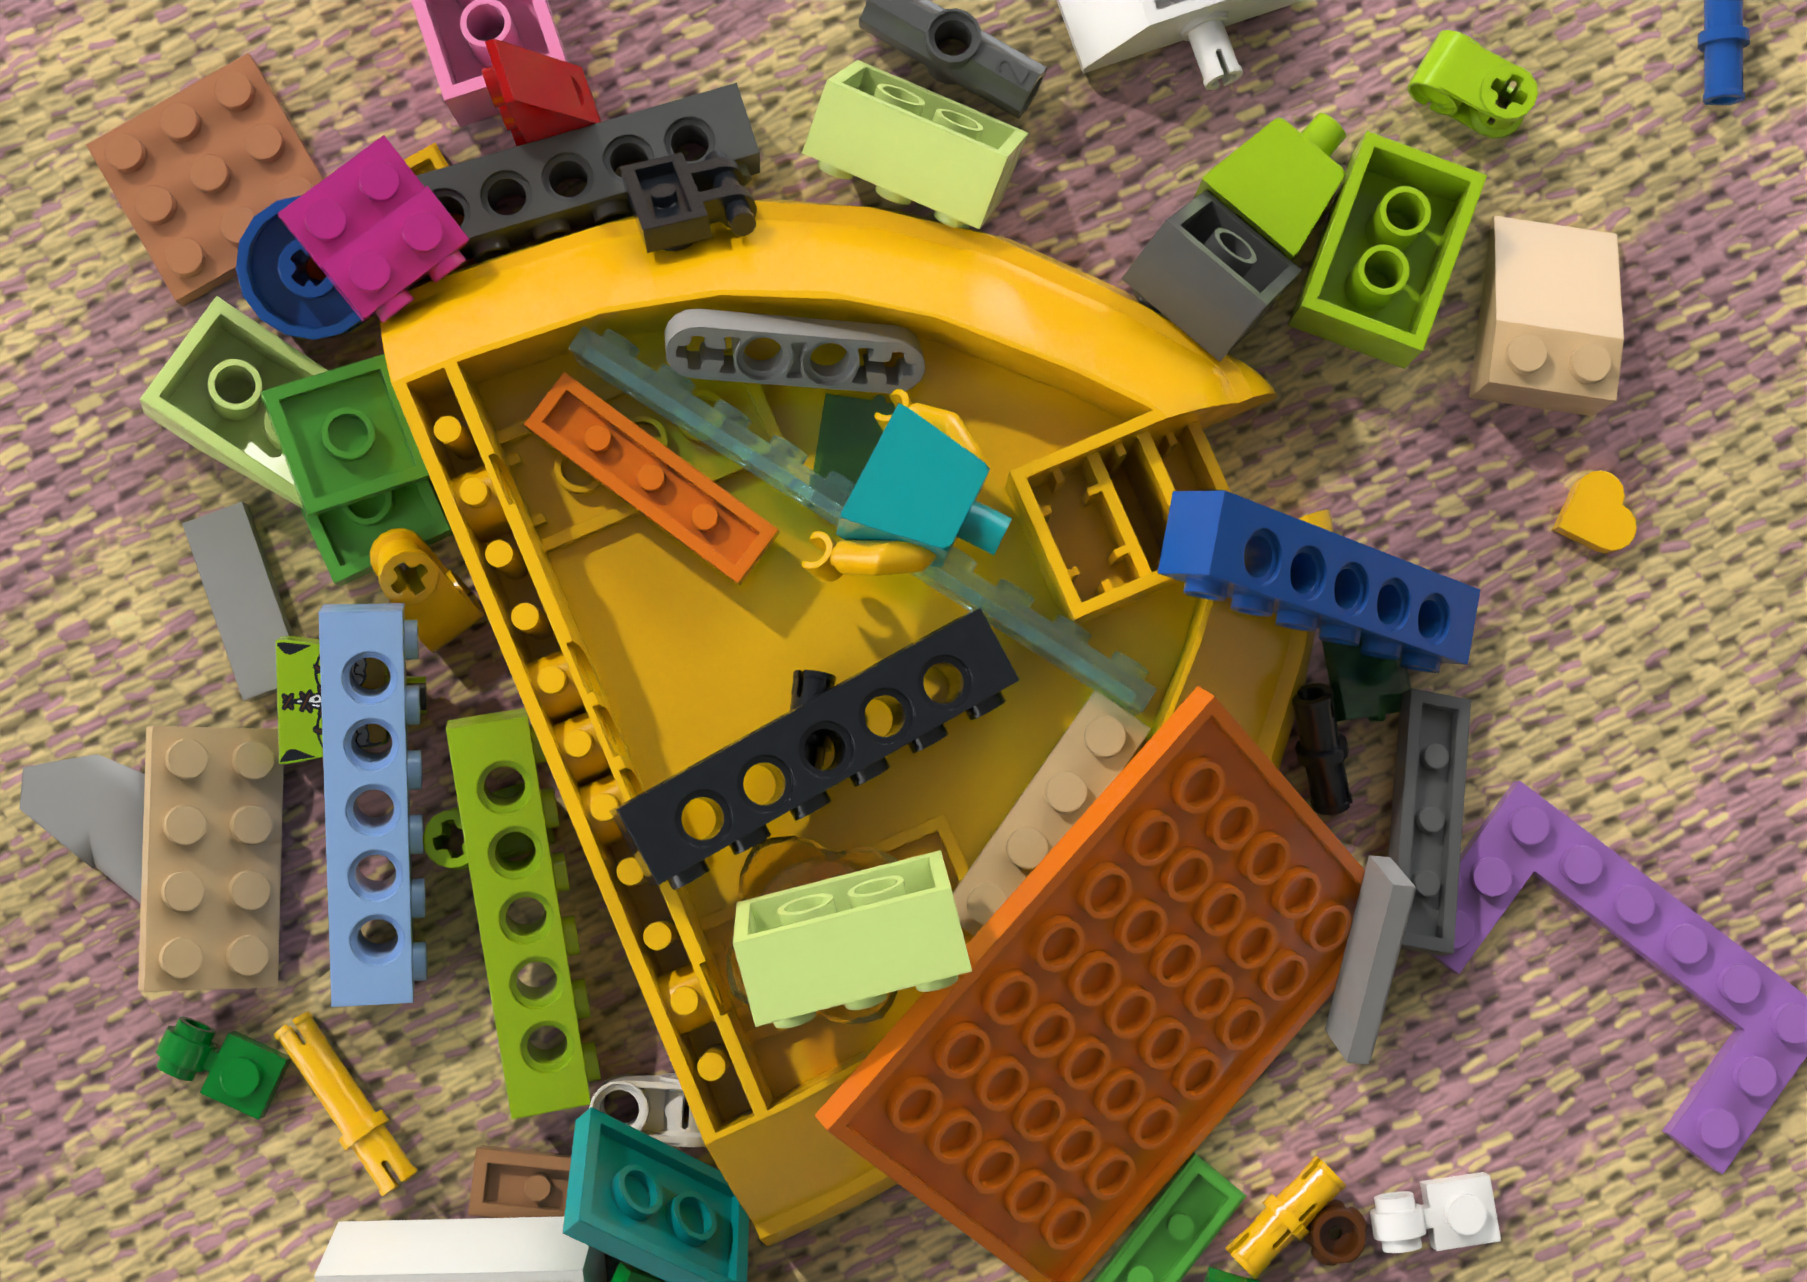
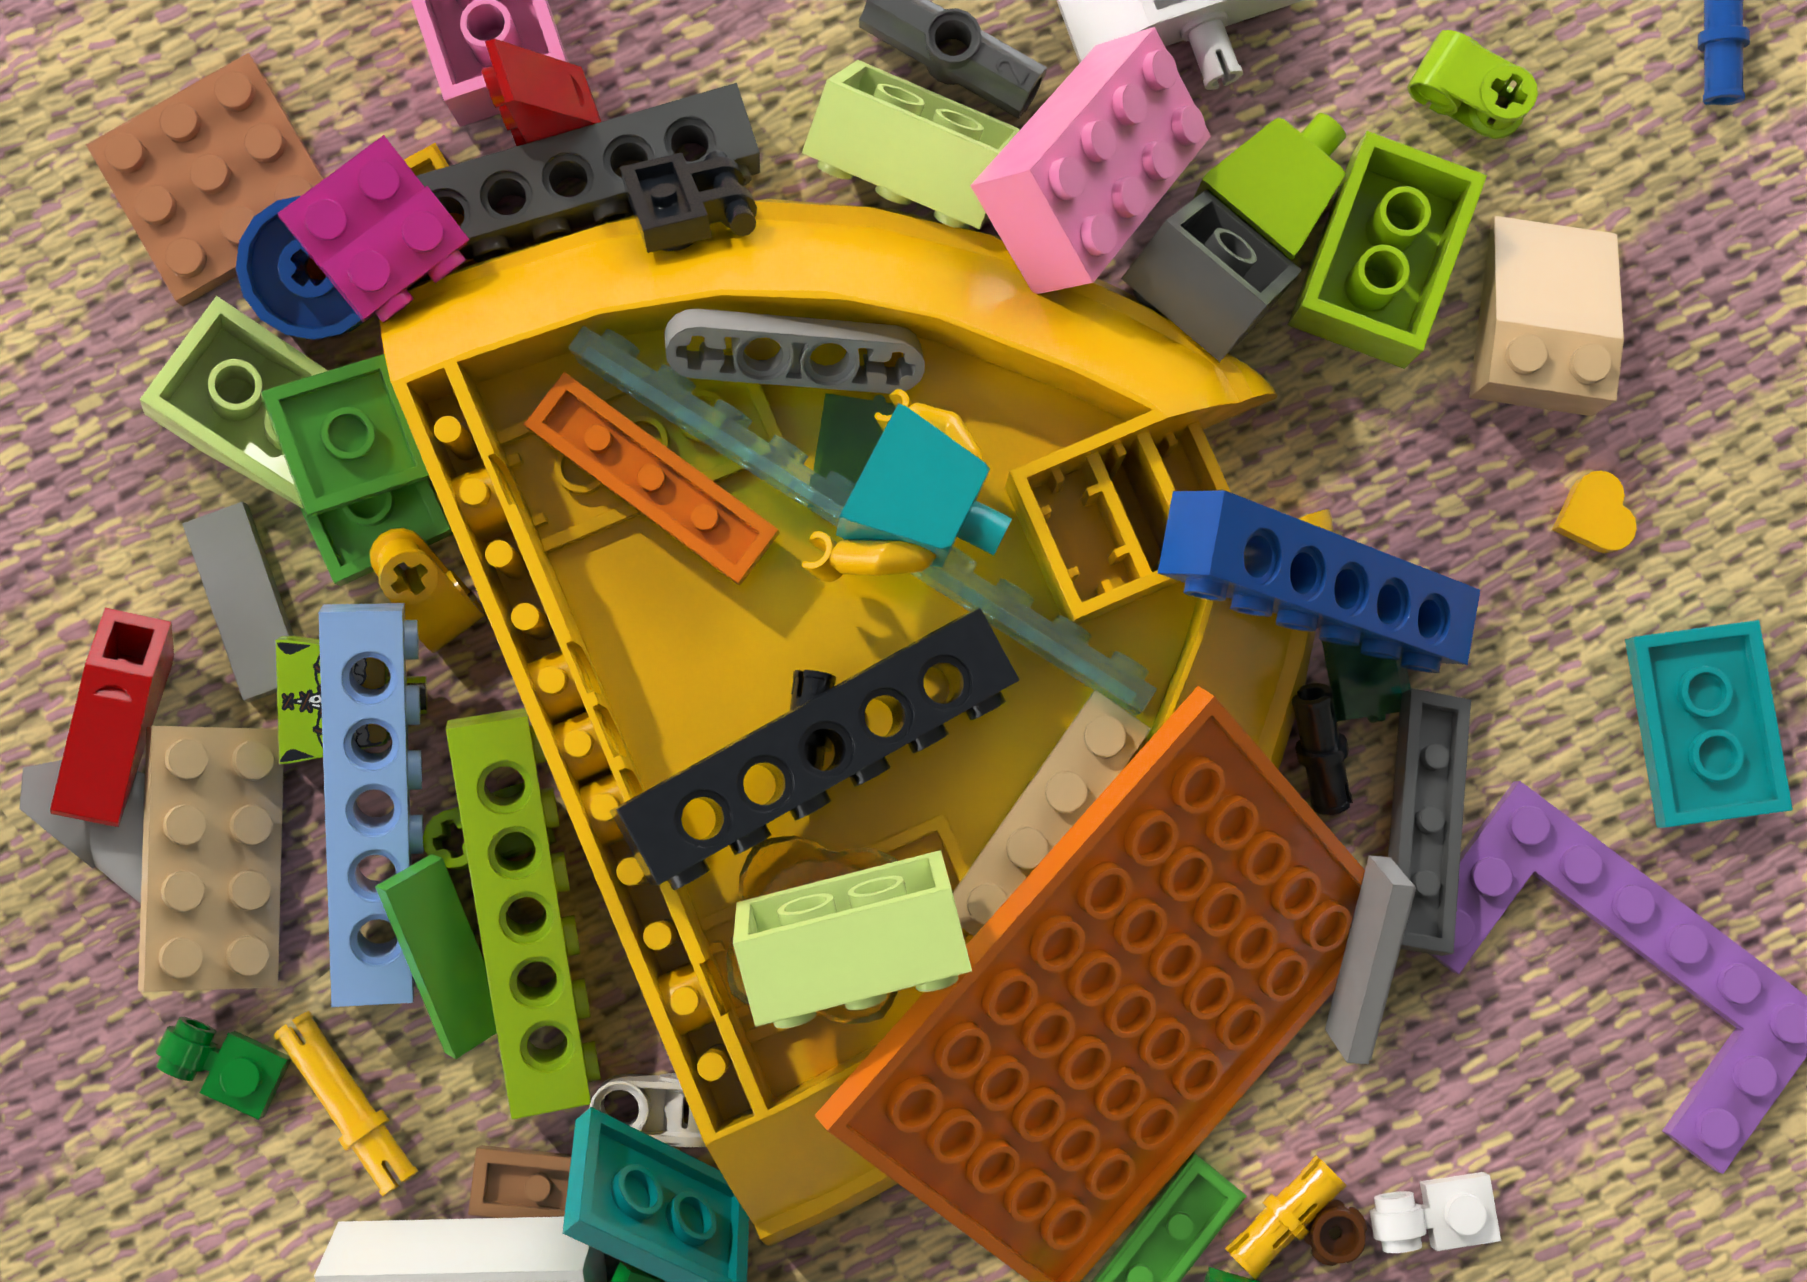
none -> red slope [50,607,174,827]
none -> bright green tile [375,854,497,1059]
none -> bright pink brick [970,27,1211,294]
none -> teal plate [1625,620,1793,828]

